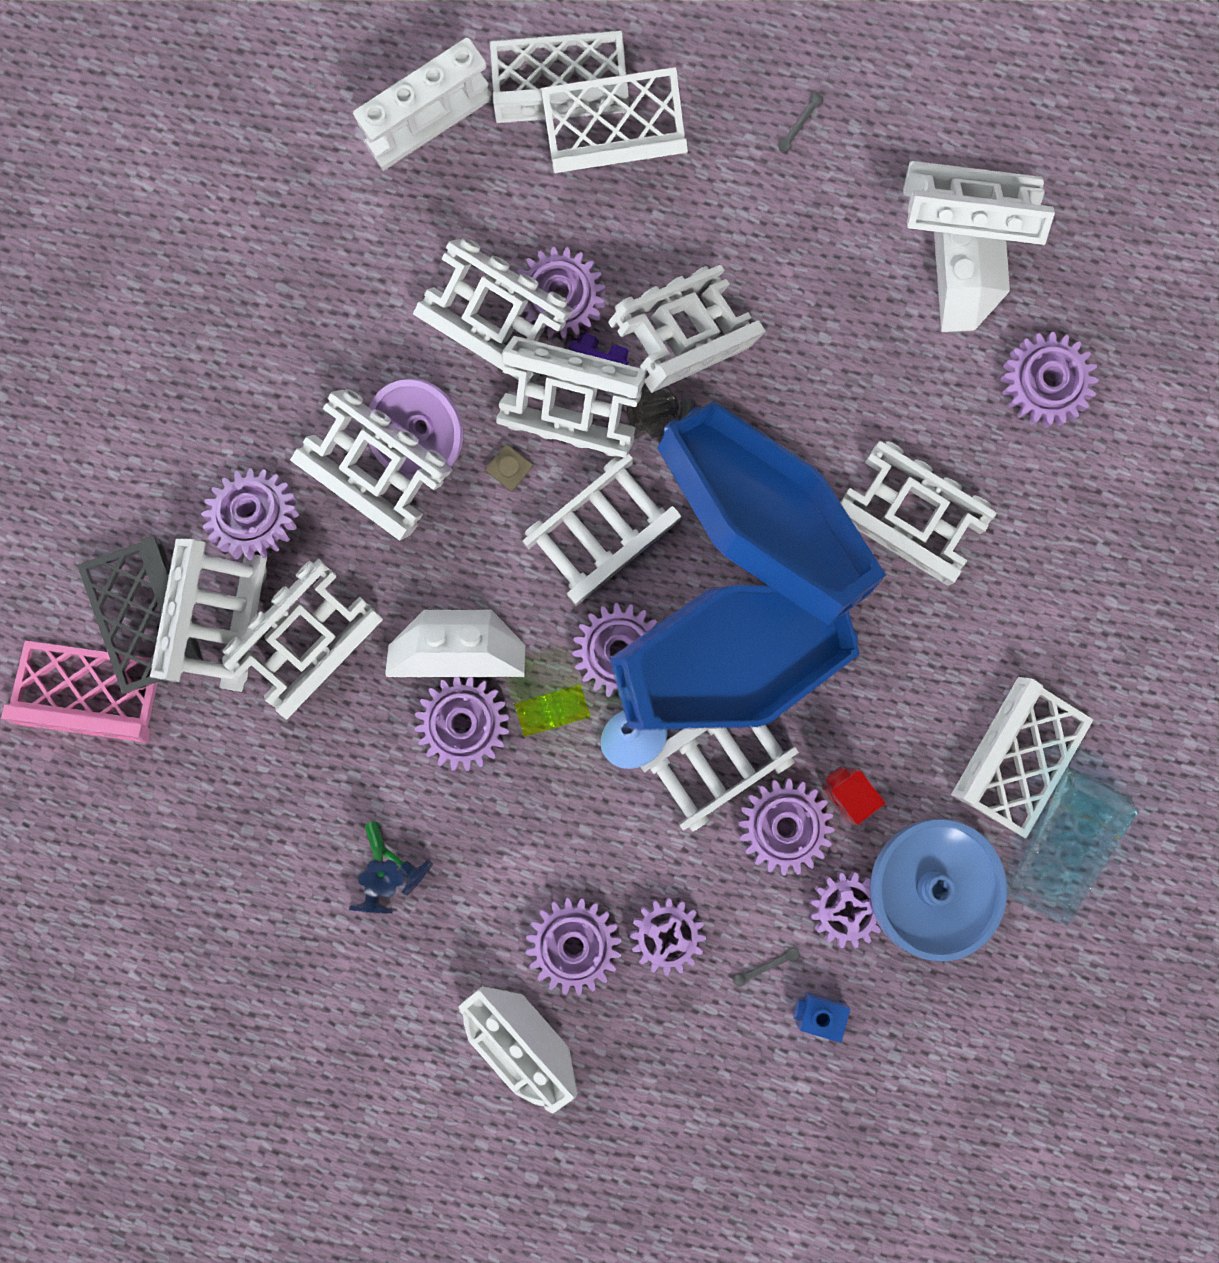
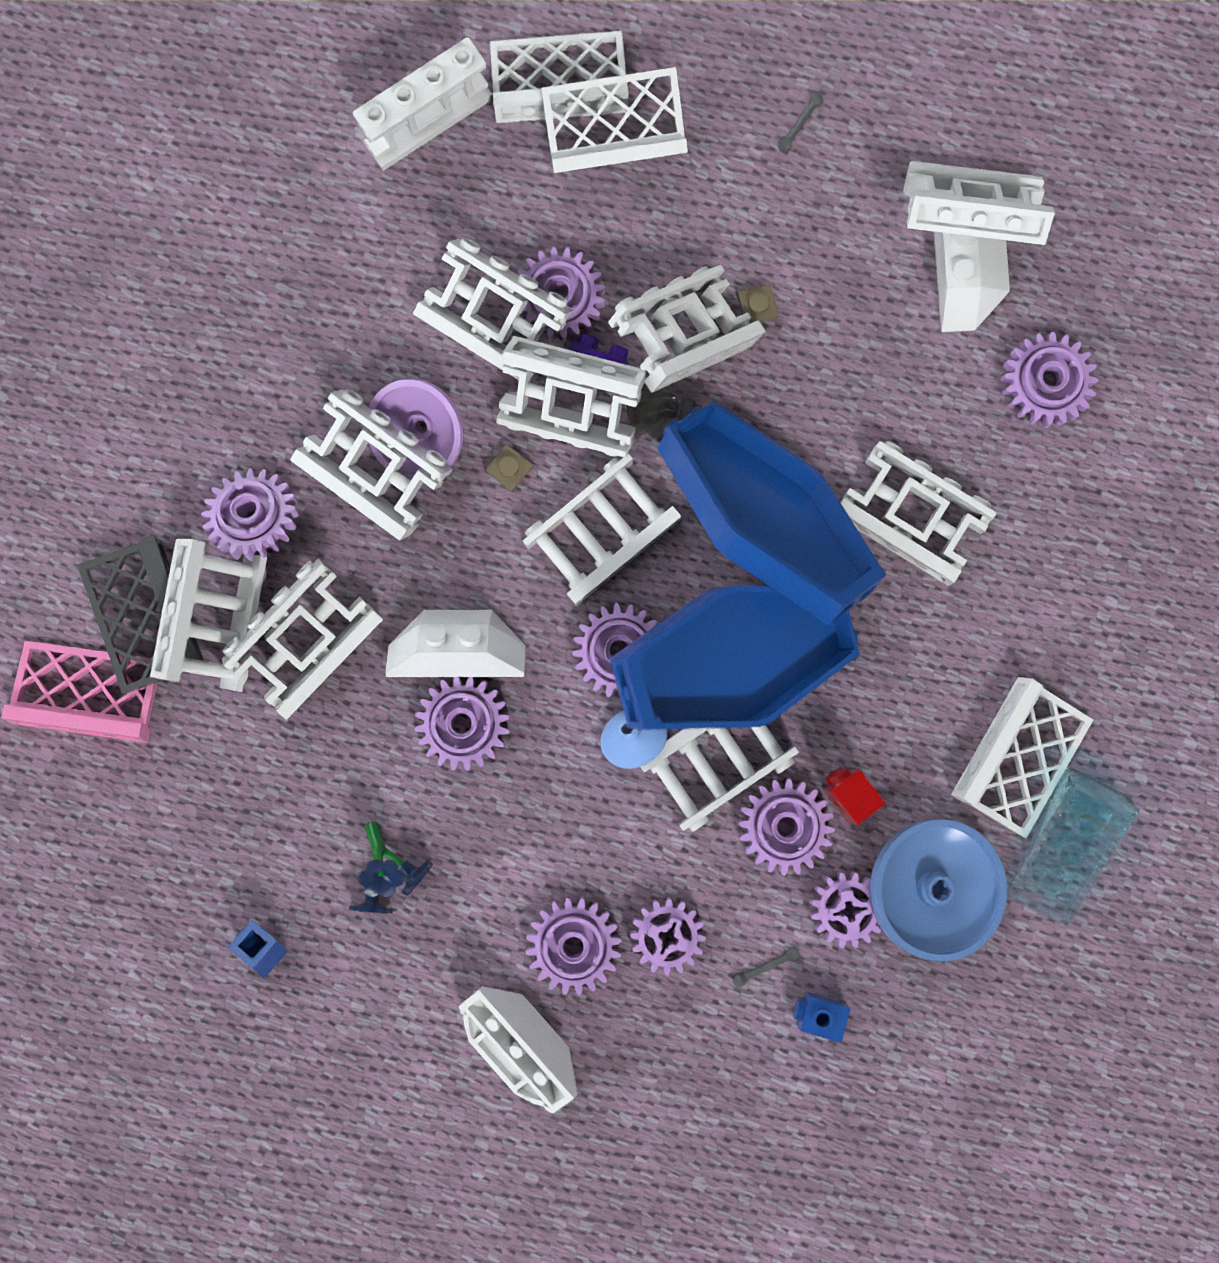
clear neon green brick [514,684,591,737] -> none
none -> blue brick [228,920,288,978]
none -> dark tan plate [737,284,779,324]

